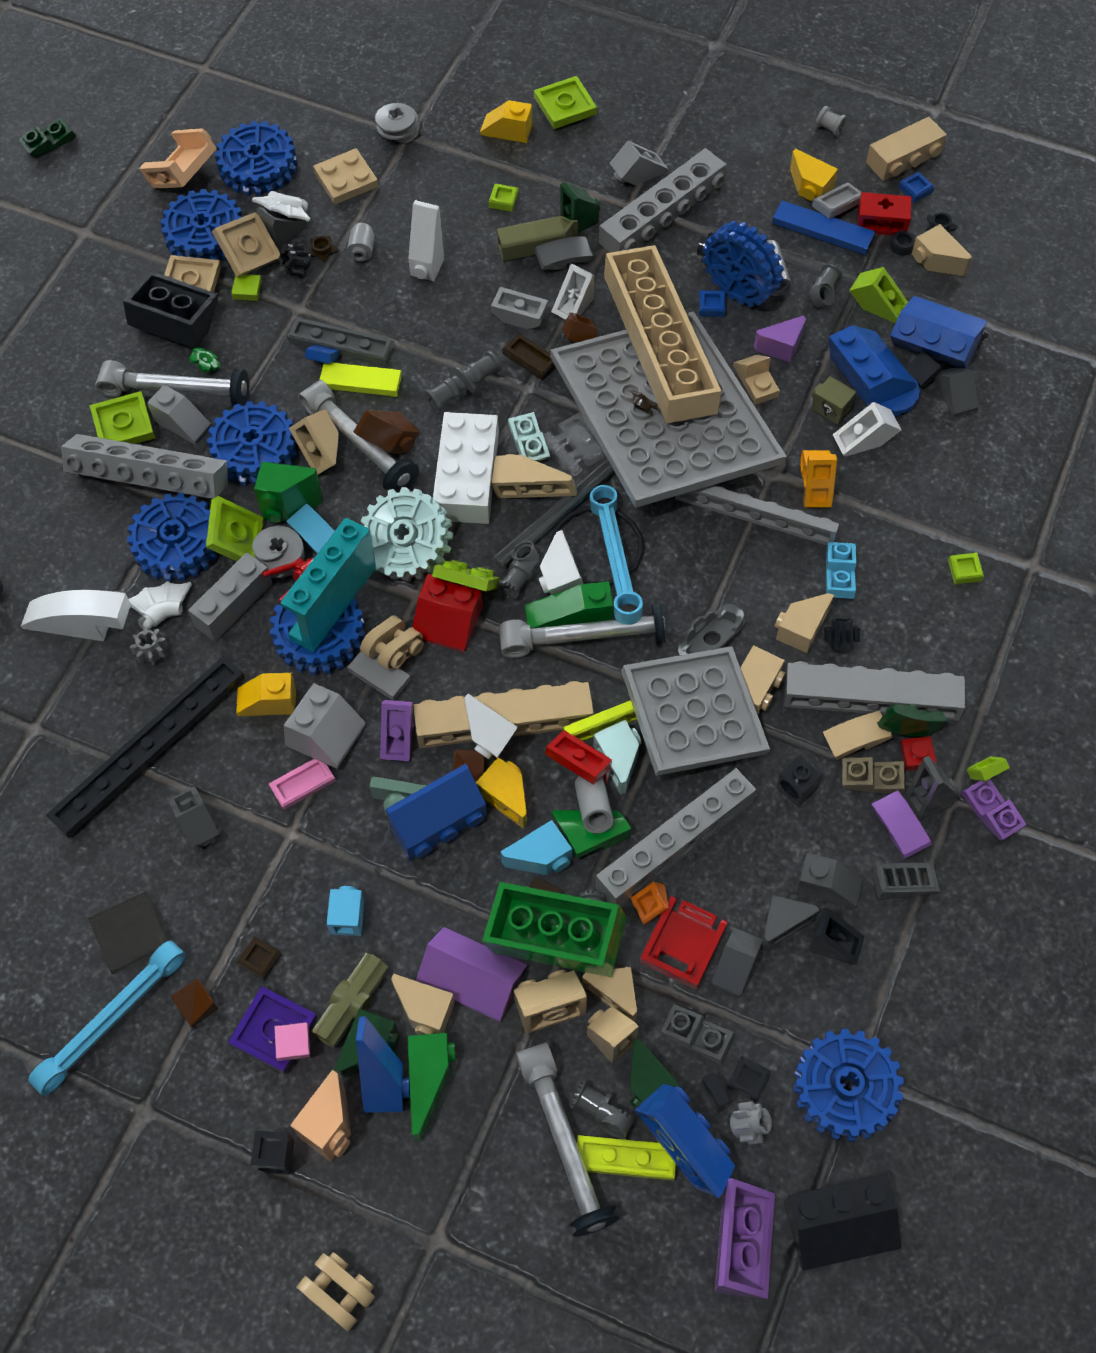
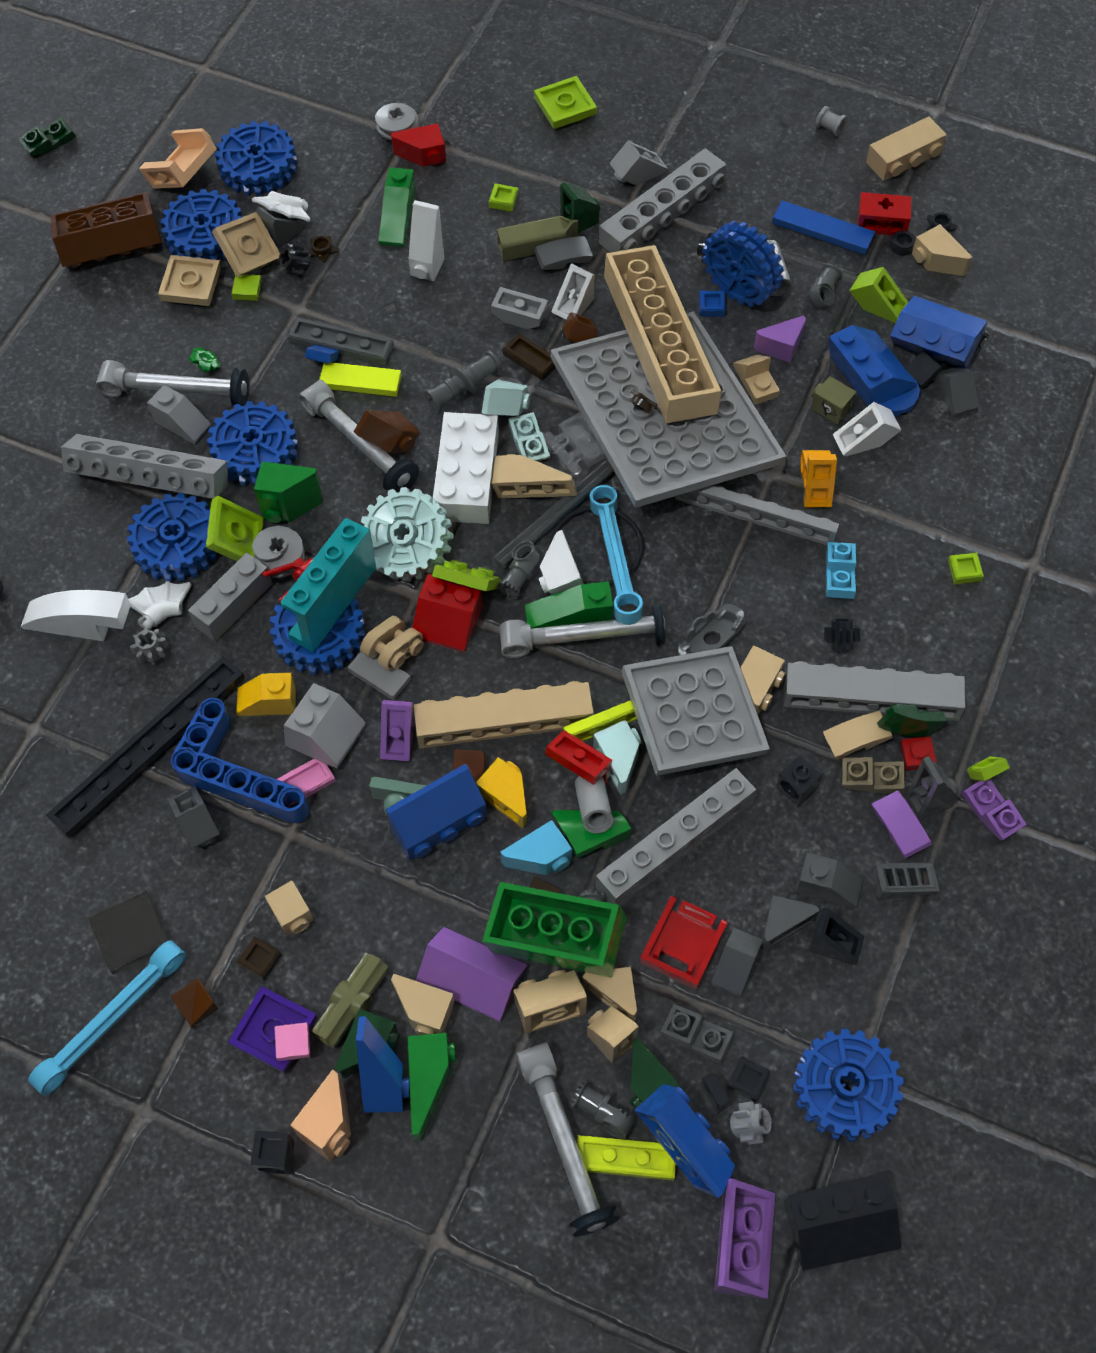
lime plate [89,391,155,444] -> none
black slope [123,270,218,348] -> none
medium azure slope [286,503,334,554] -> none
tan slope [289,409,339,475] -> none
tan brick [296,1252,375,1332] -> none
tan plate [313,148,379,205] -> none
medium azure brick [326,886,365,936] -> none
light grey brick [347,223,375,261] -> none
white slope [464,694,518,759] -> none
yellow slope [480,100,533,143] -> none
orange slope [631,881,669,925] -> none
tan slope [775,593,834,653] -> none
yellow slope [790,148,838,202] -> none
light grey tile [812,182,861,219] -> none
blue tile [898,171,935,203] -> none
none -> reddish brown slope [50,192,161,268]
none -> blue beam [171,698,310,823]
none -> tan brick [265,881,314,936]
none -> green slope [379,167,416,247]
none -> red slope [391,123,446,167]
none -> light aqua slope [482,380,531,416]

